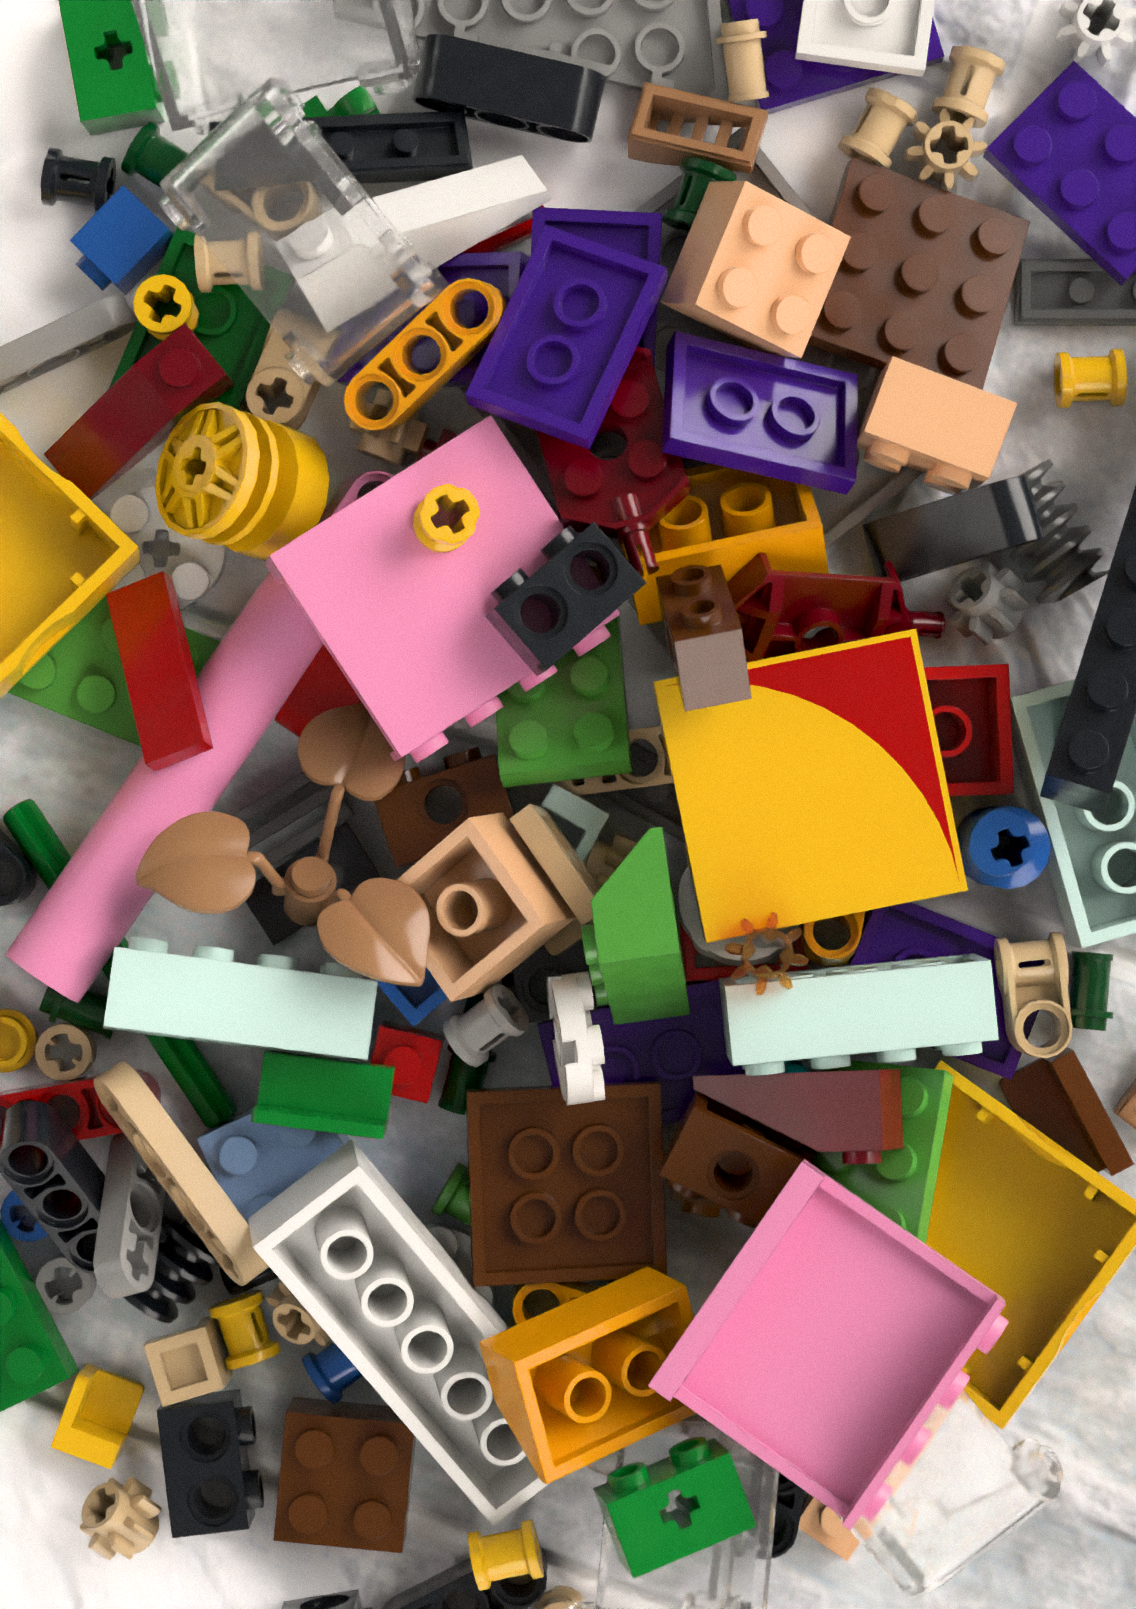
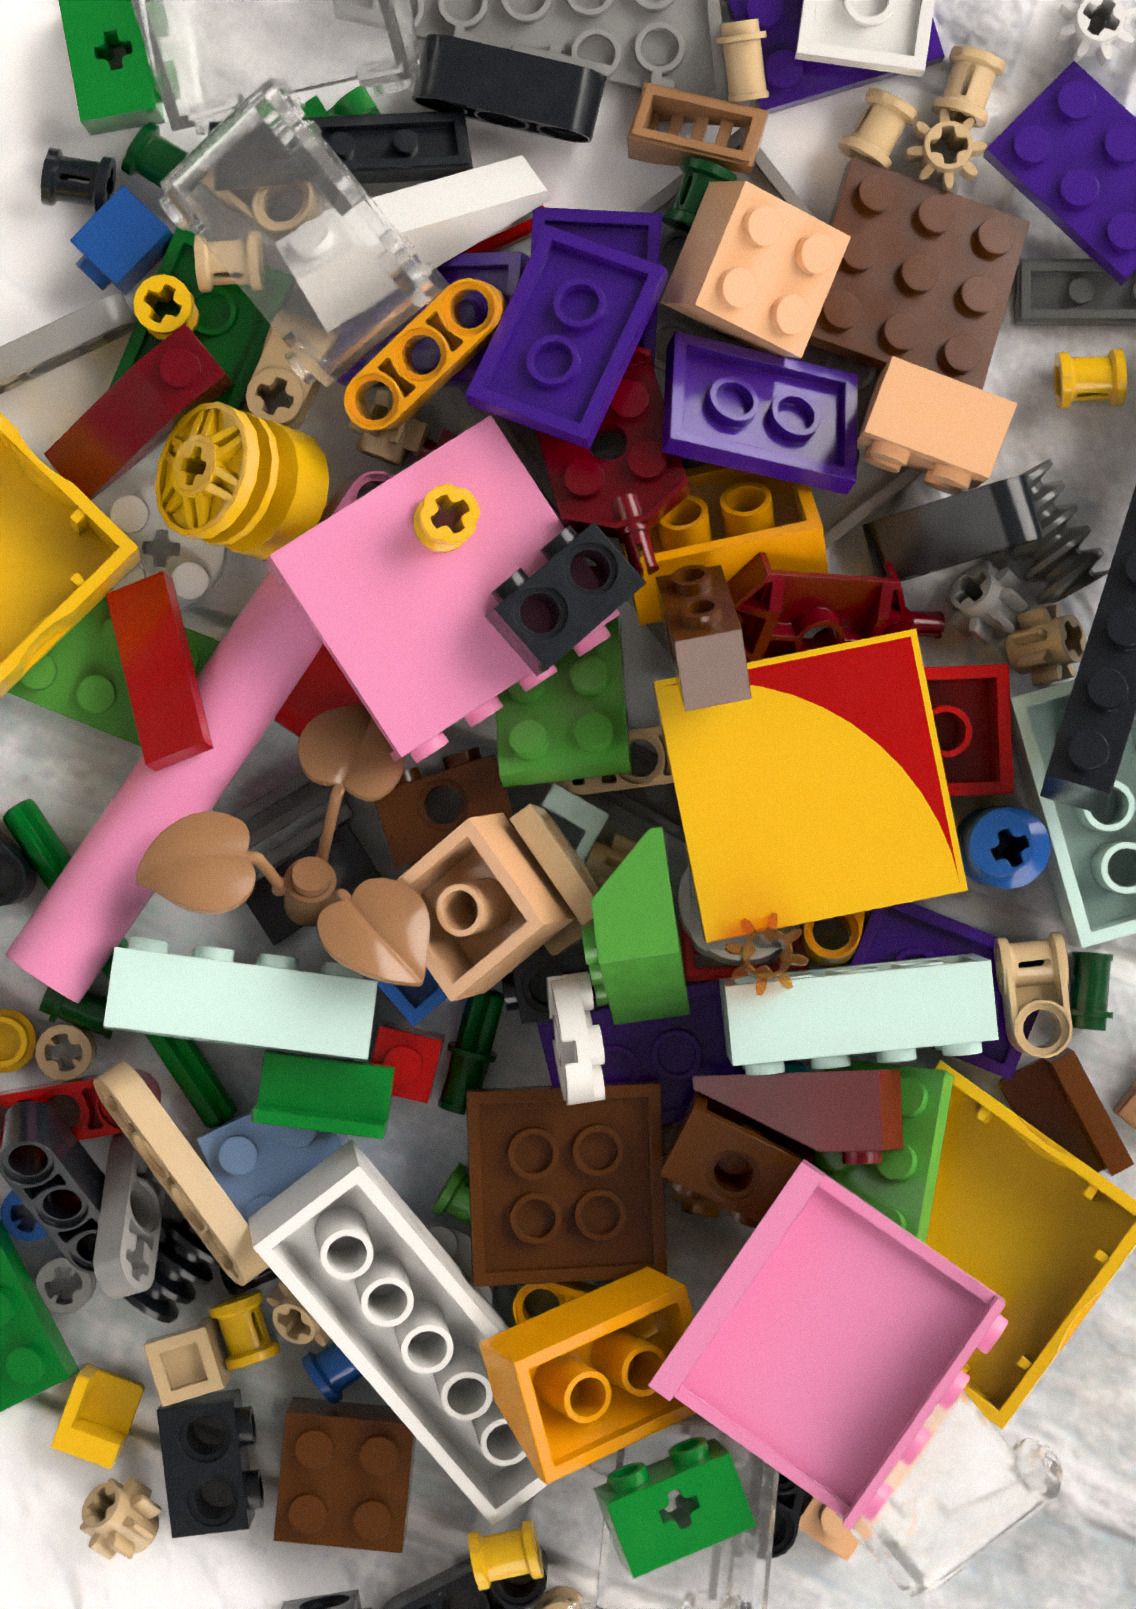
light grey bush [443,983,530,1067] -> none
none -> tan gear [1006,604,1086,686]

